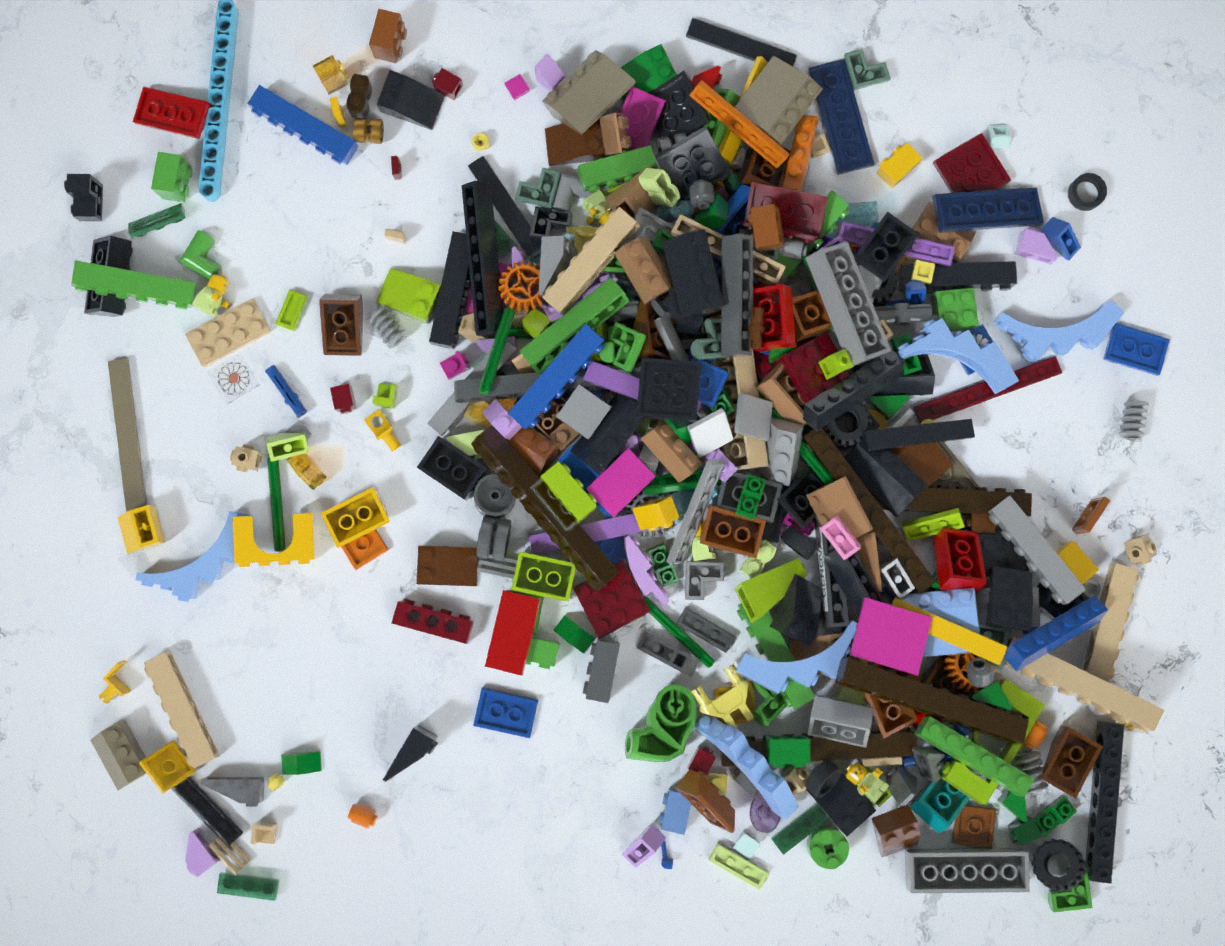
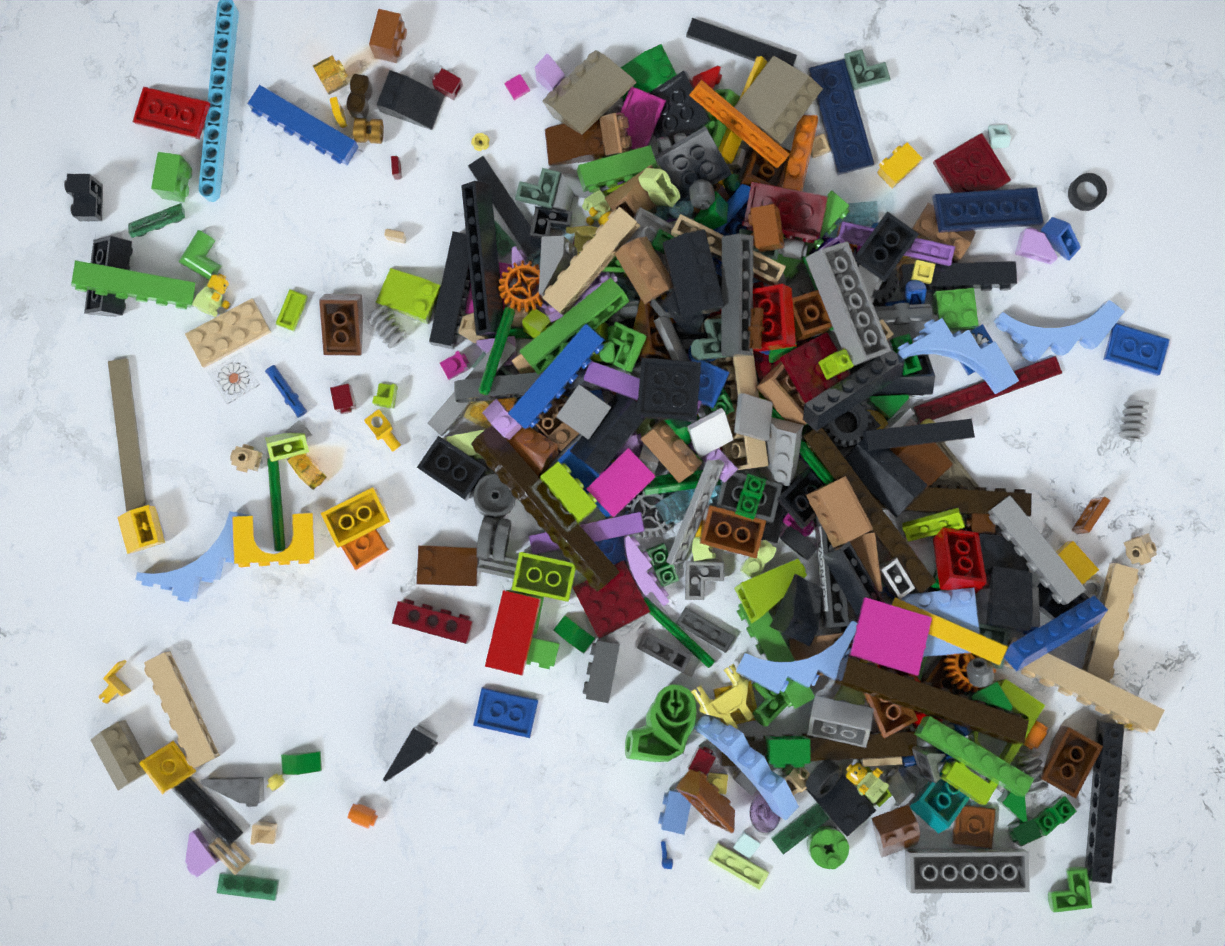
lavender slope [622,824,666,868] -> none
yellow brick [632,496,679,531] -> none
bright pink slope [820,515,861,560] -> none
black tyre [1032,839,1086,892] -> none

